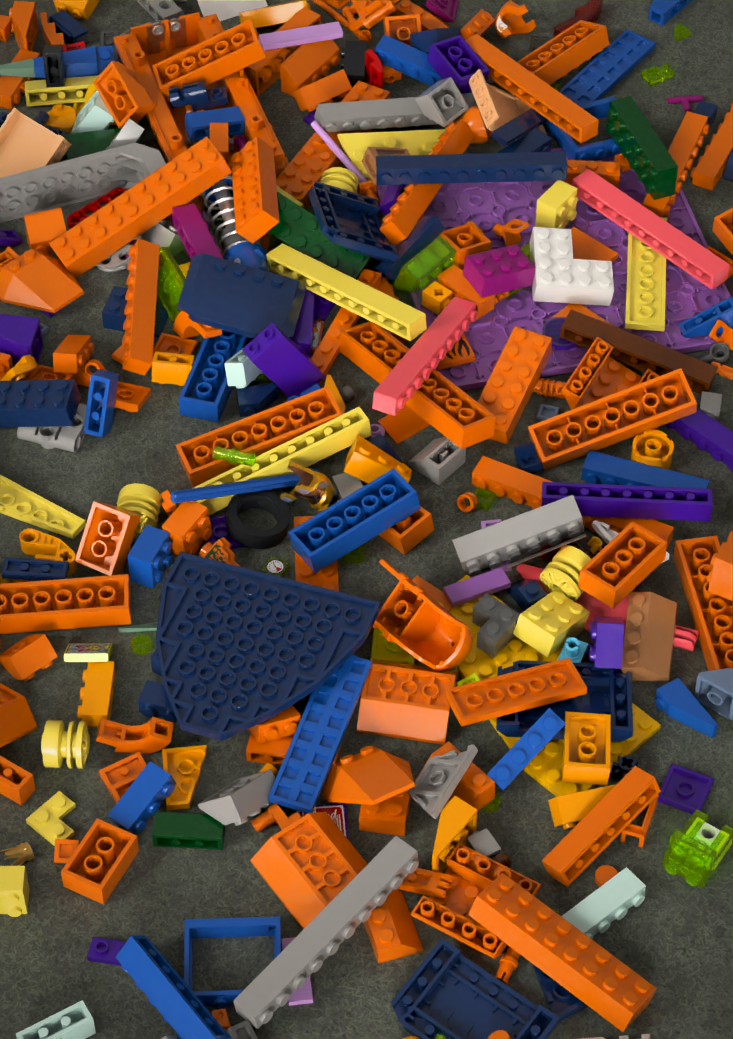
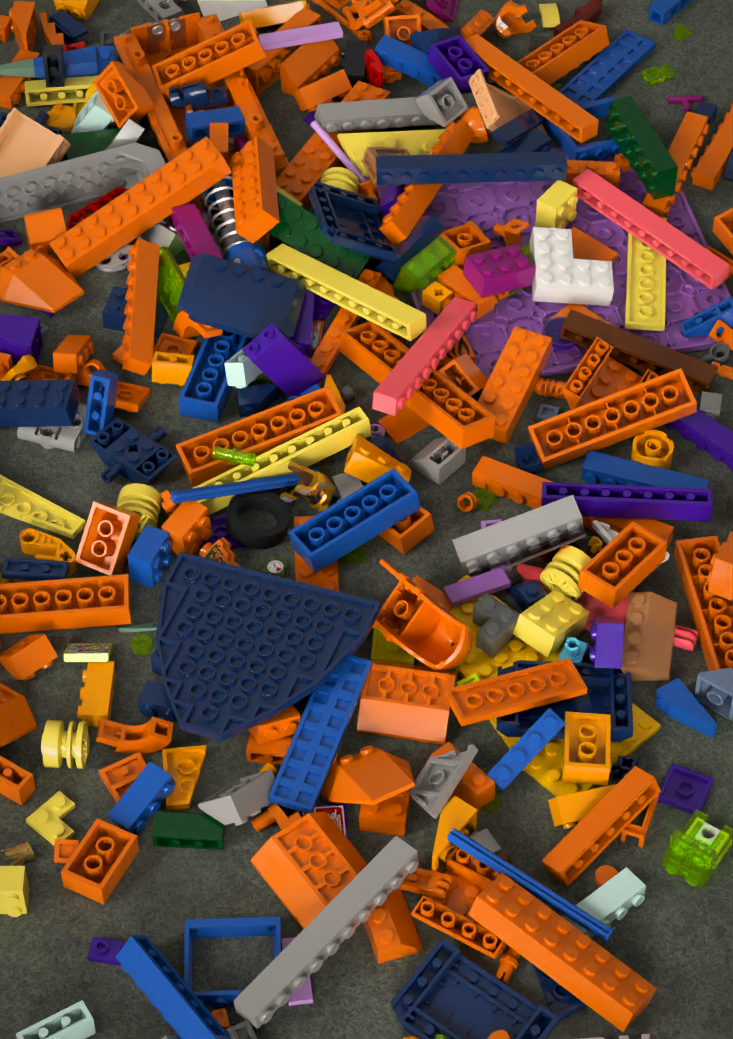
none -> dark blue slope [89,417,178,484]
none -> orange slope [438,354,488,398]
none -> blue axle [447,828,615,944]
none -> light yellow slope [539,3,560,28]

